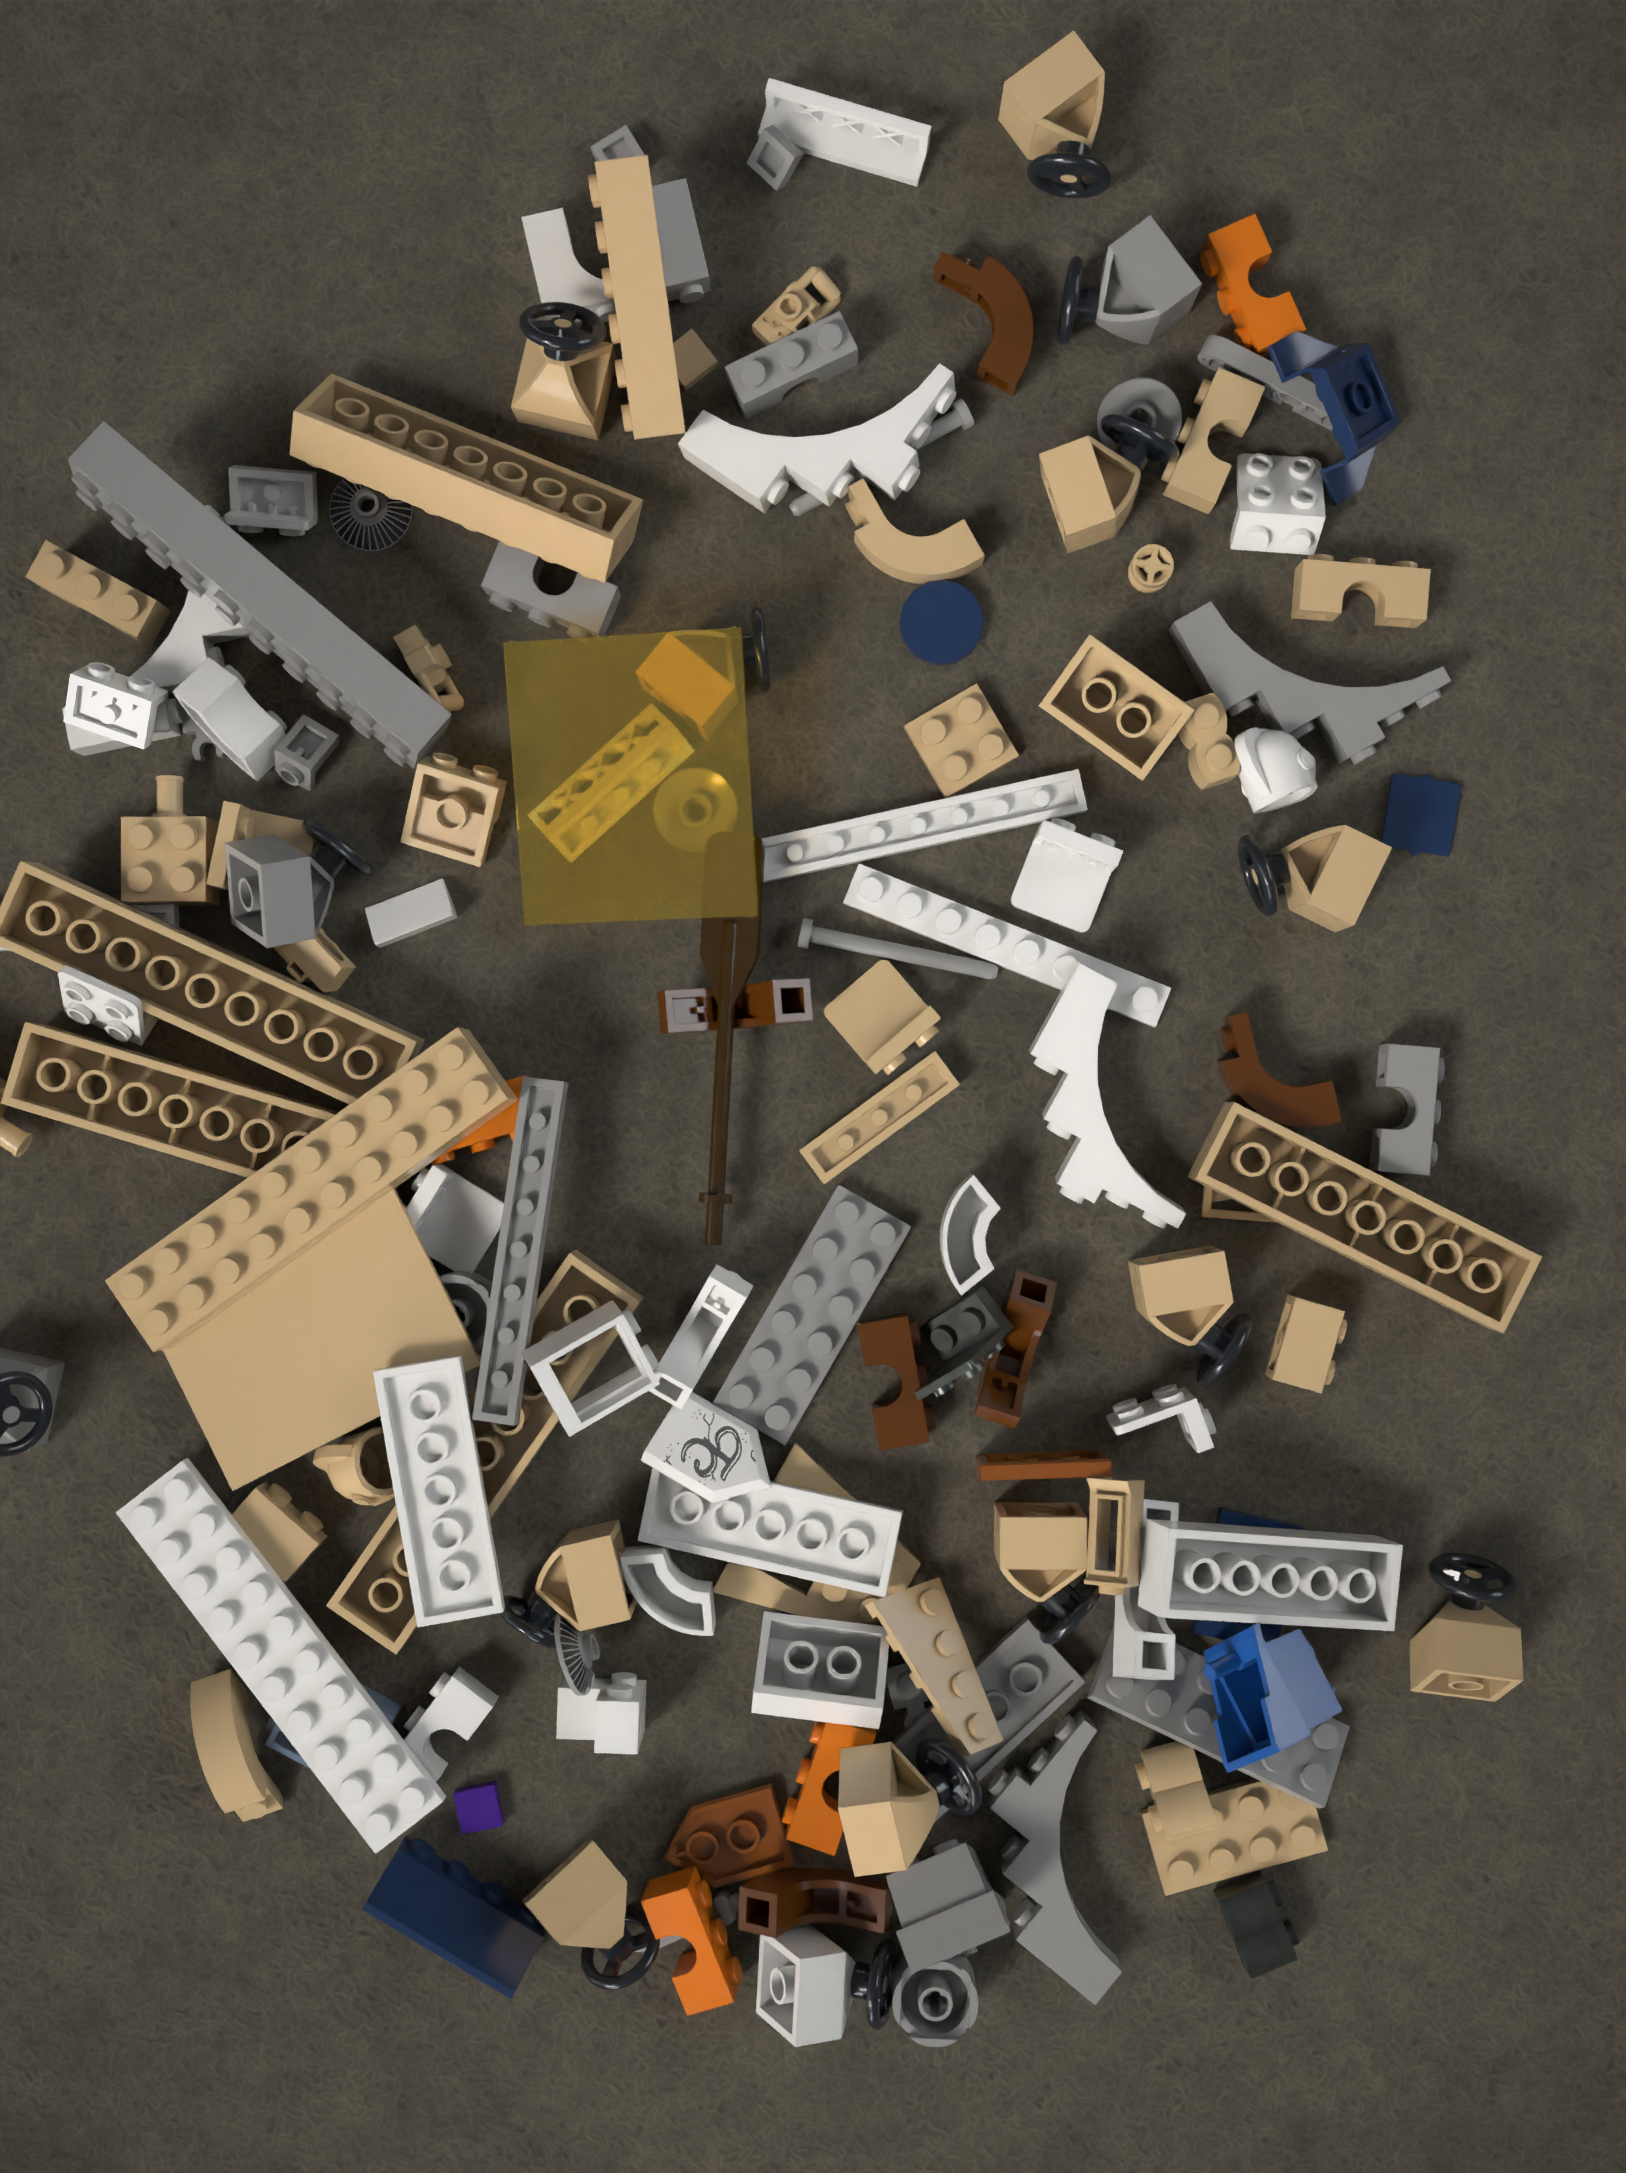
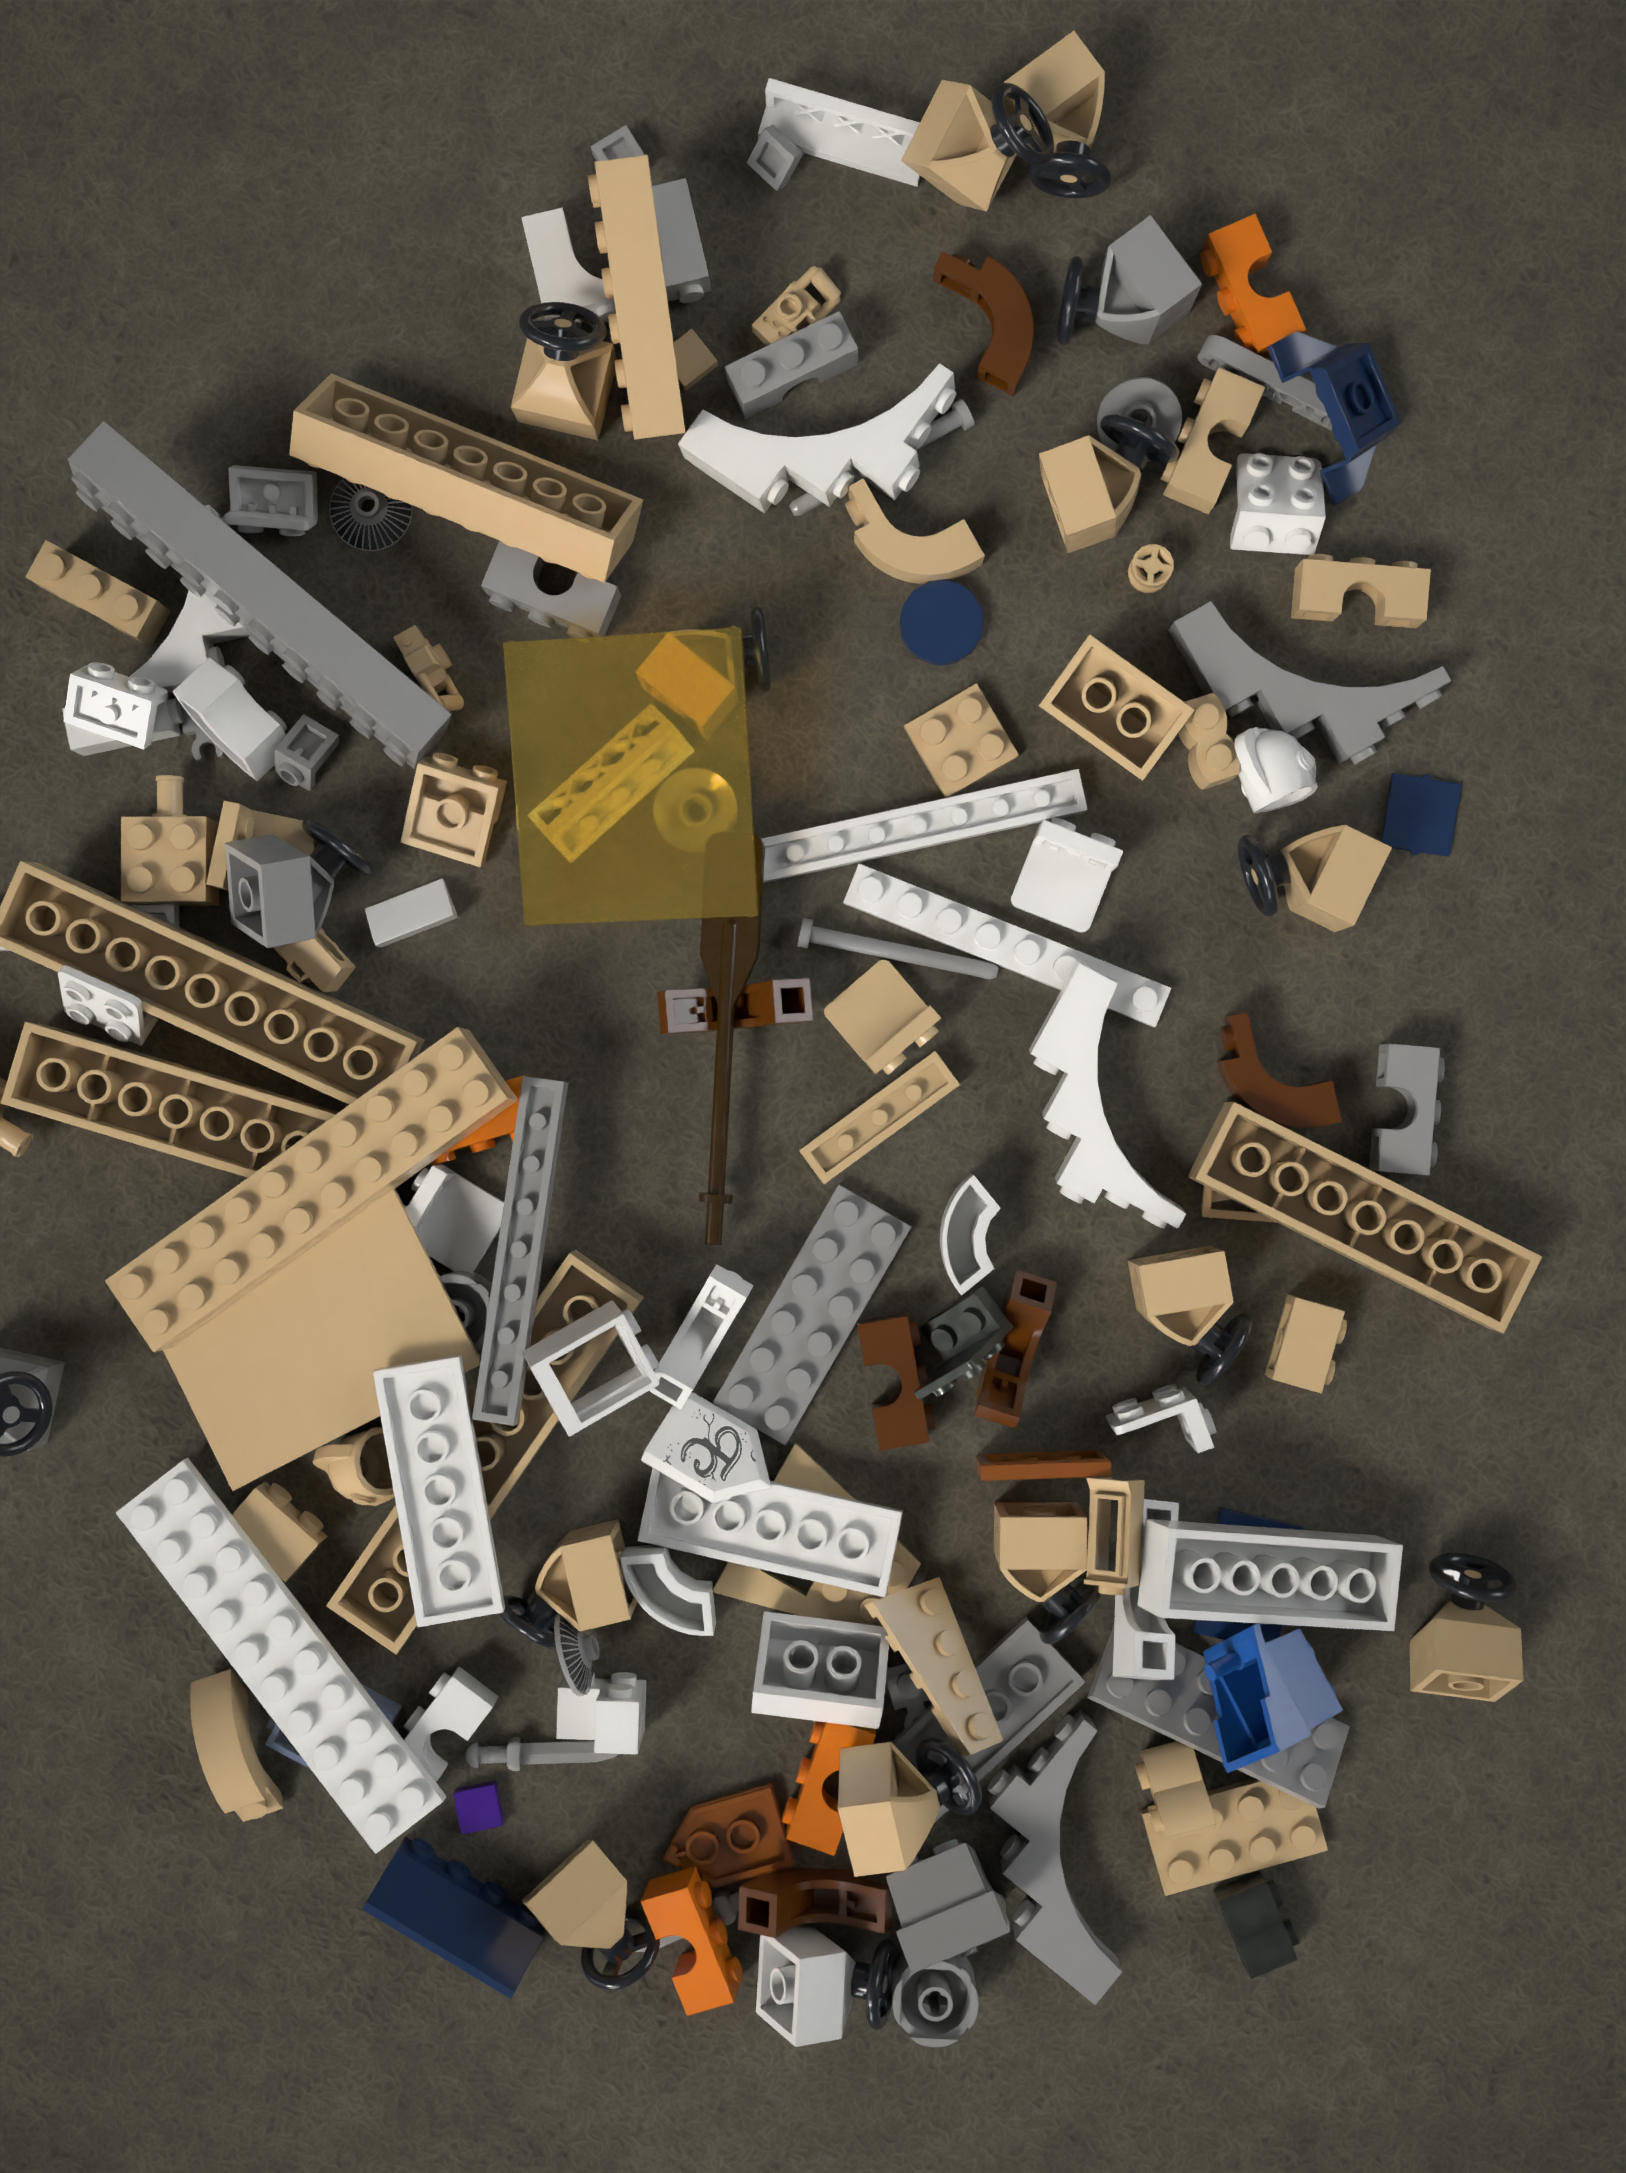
none -> light grey sword [466,1737,619,1771]
none -> tan piece [901,80,1054,212]

